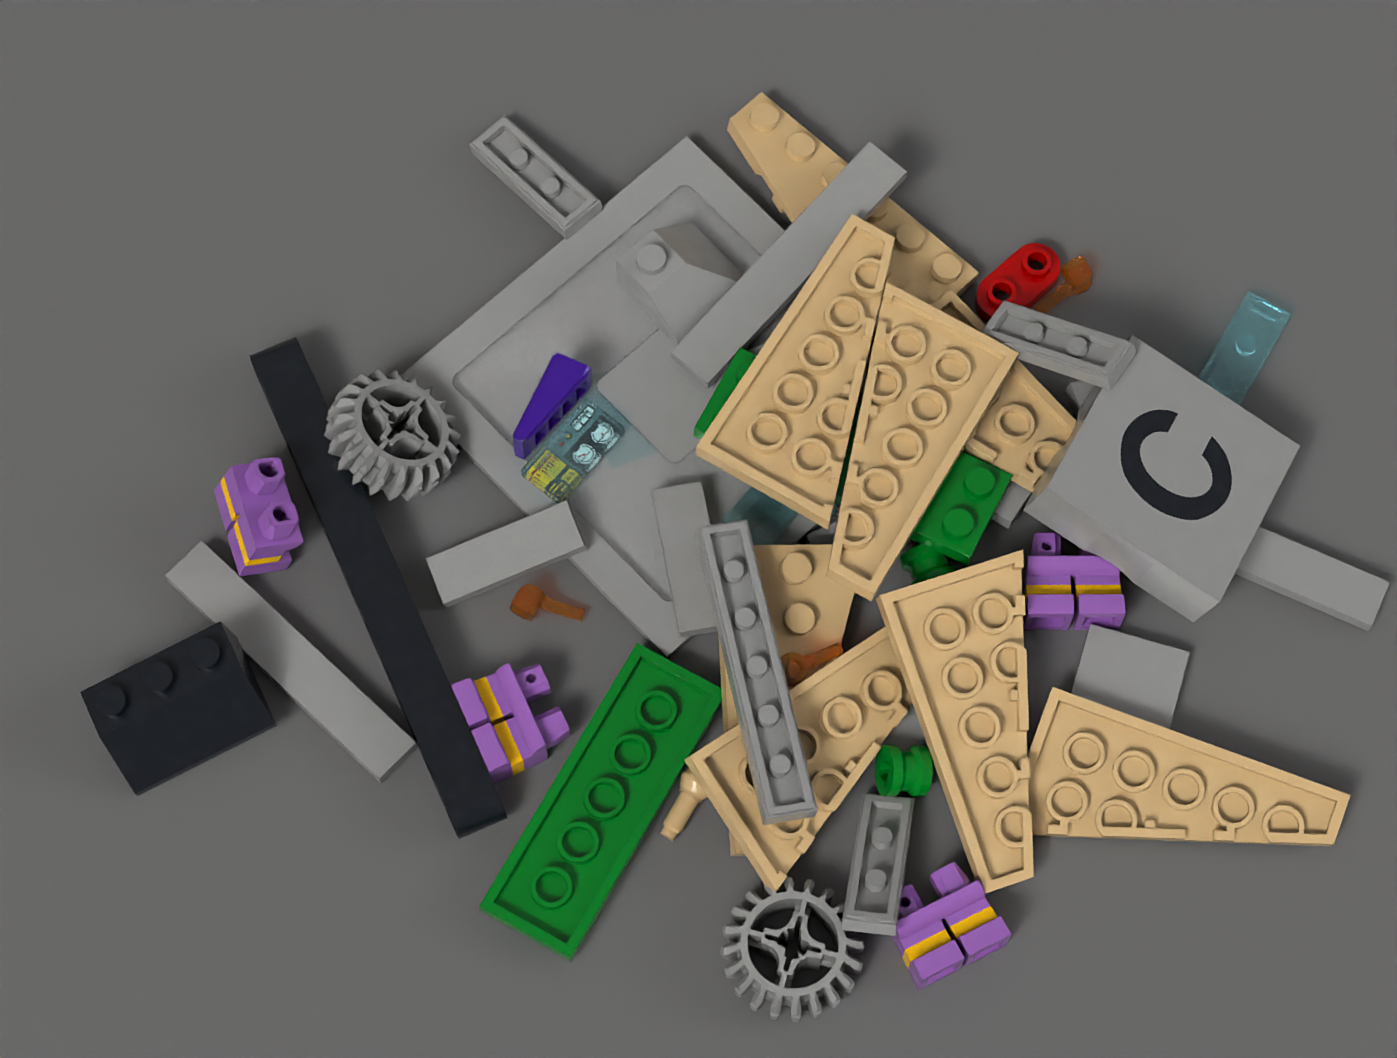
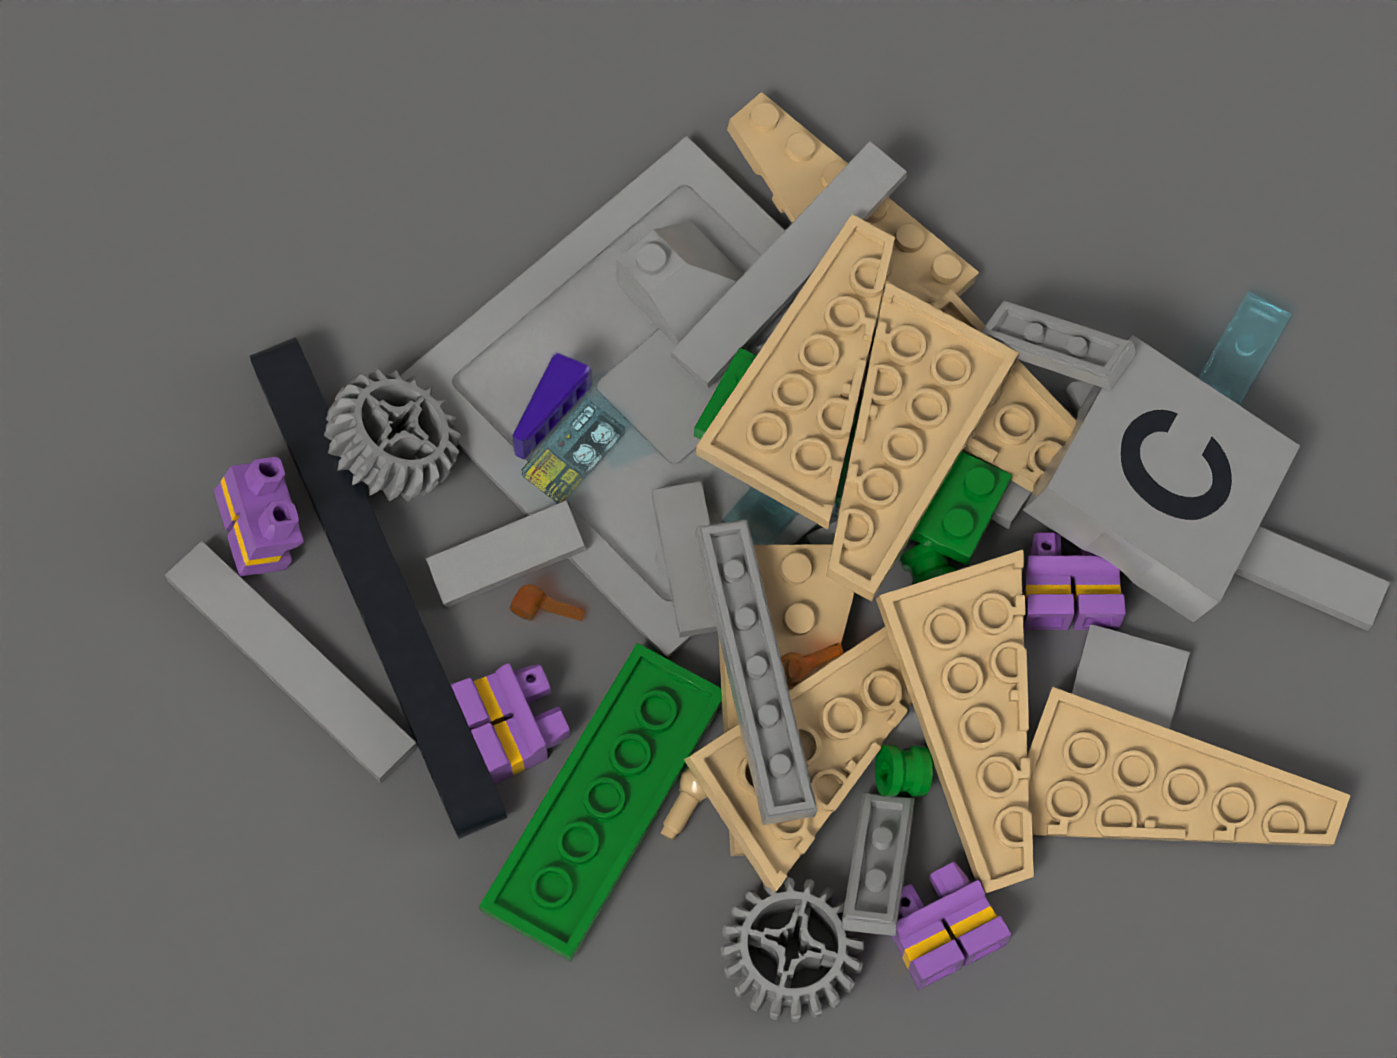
black slope [80,621,277,796] -> none
light grey tile [469,115,603,240] -> none
red plate [975,243,1061,323] -> none
clear orange hand [1034,257,1092,314] -> none

